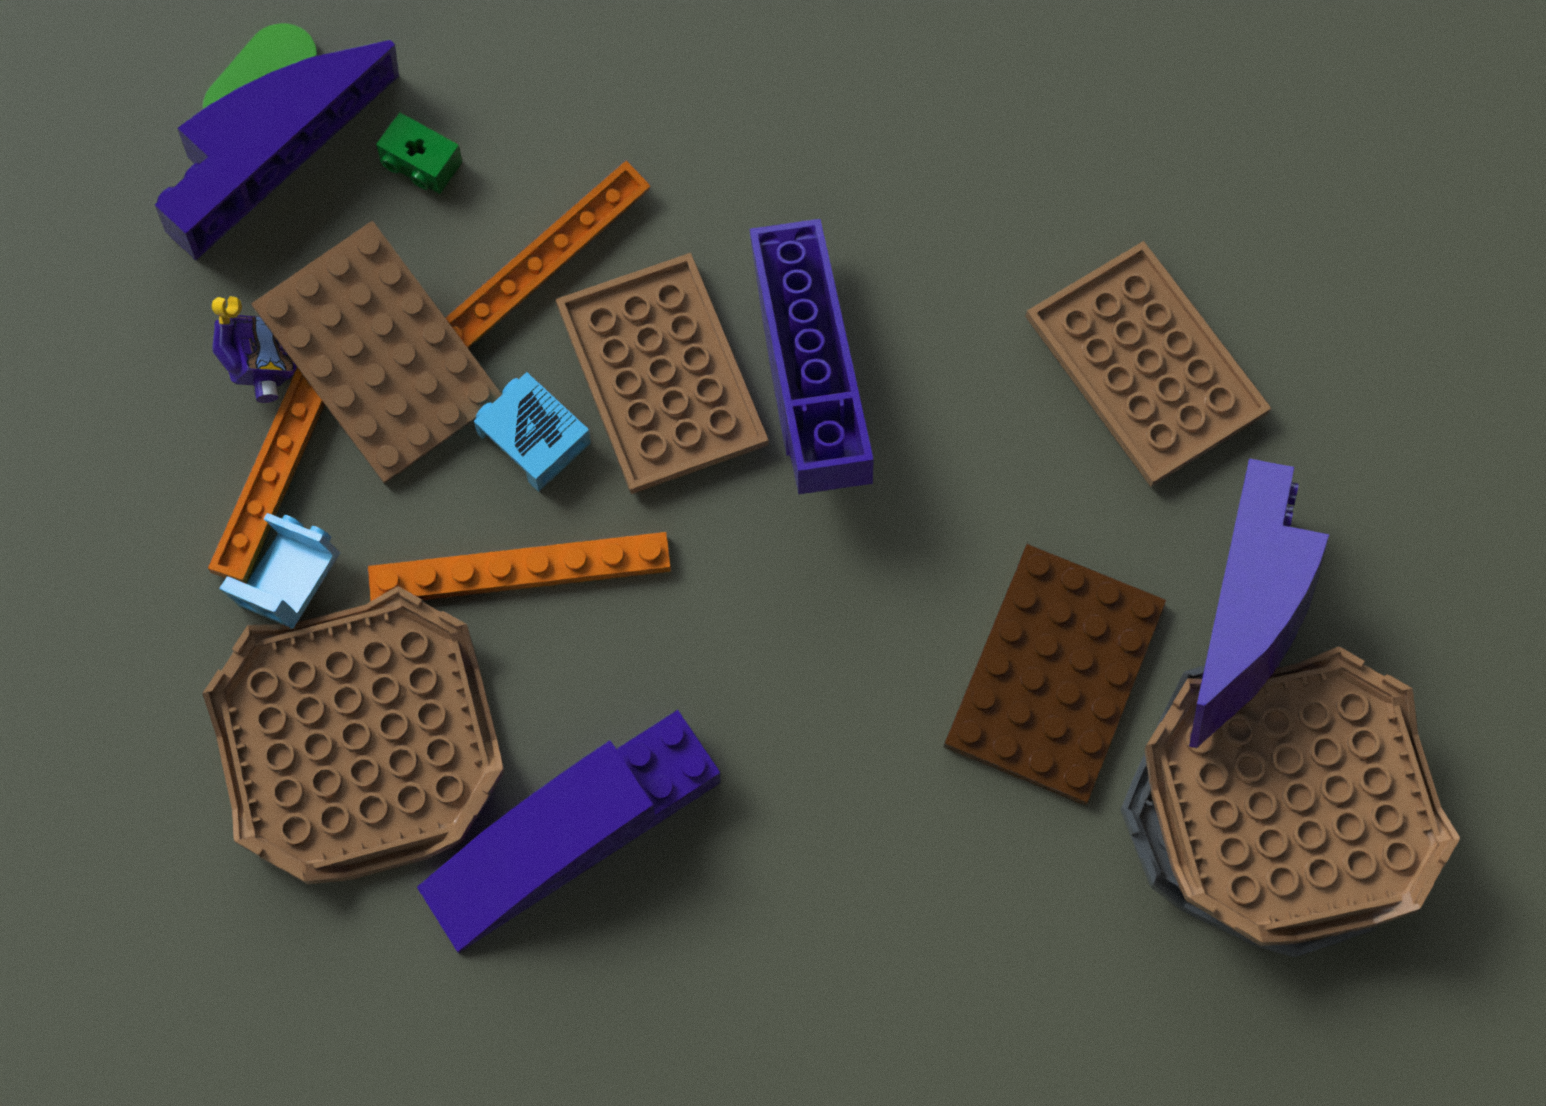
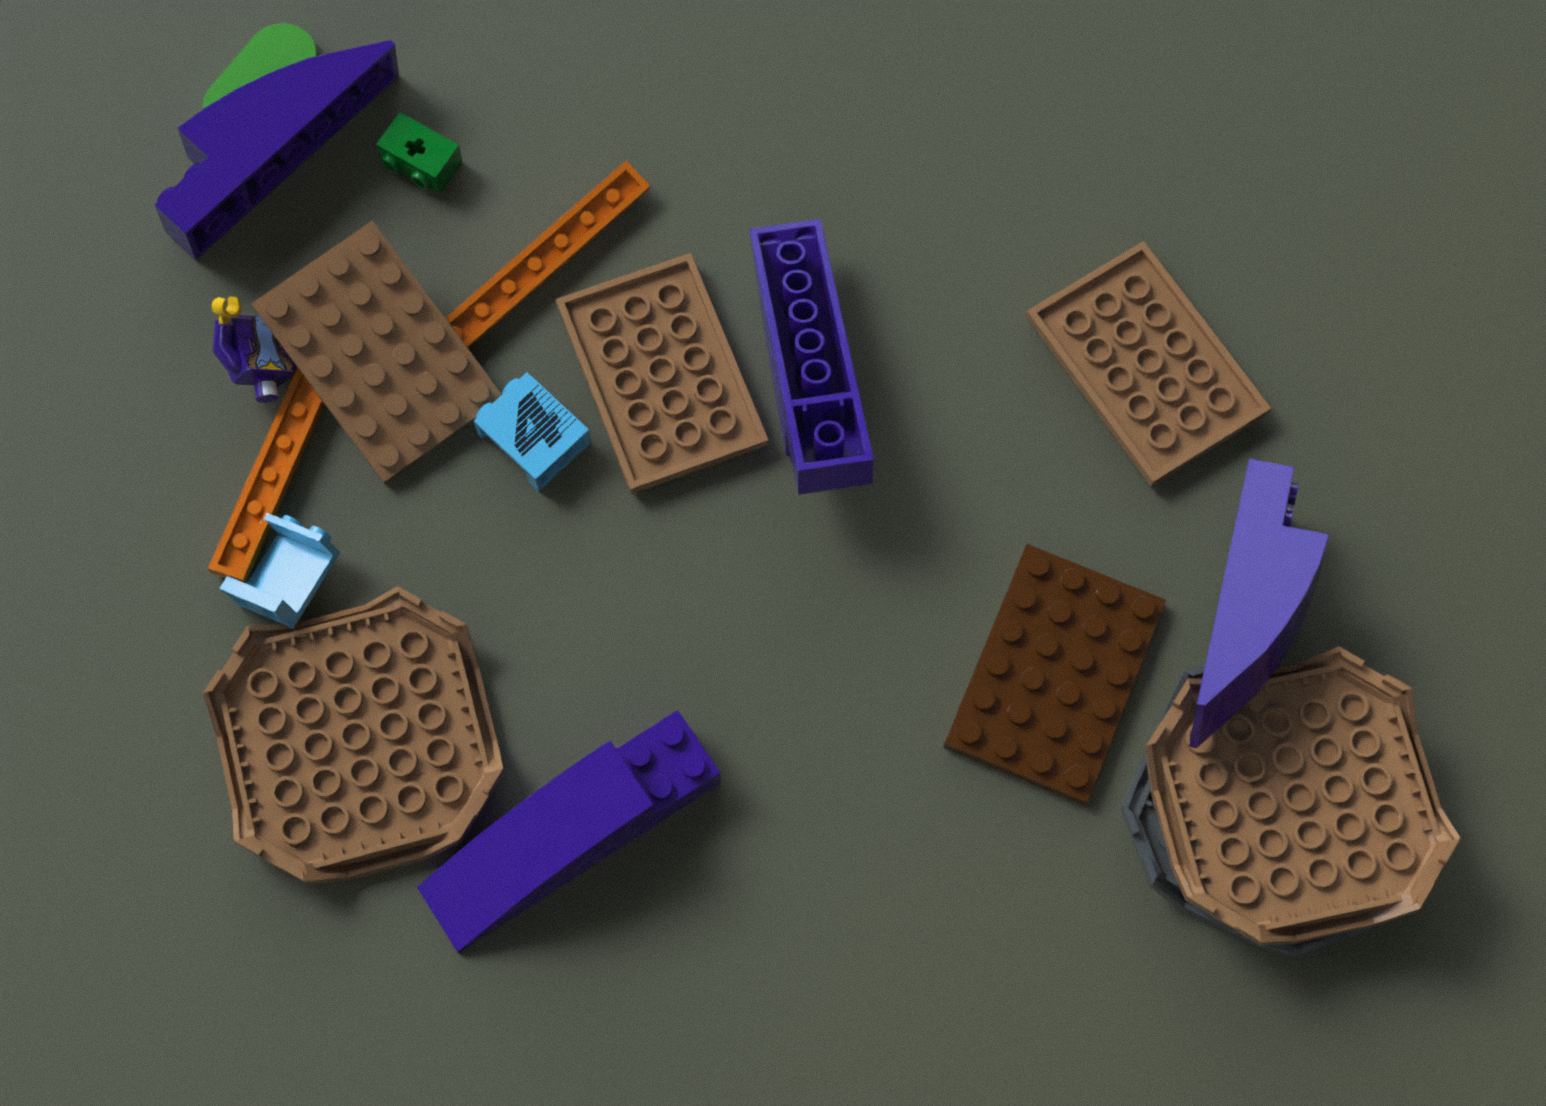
orange plate [368,532,671,601] -> none

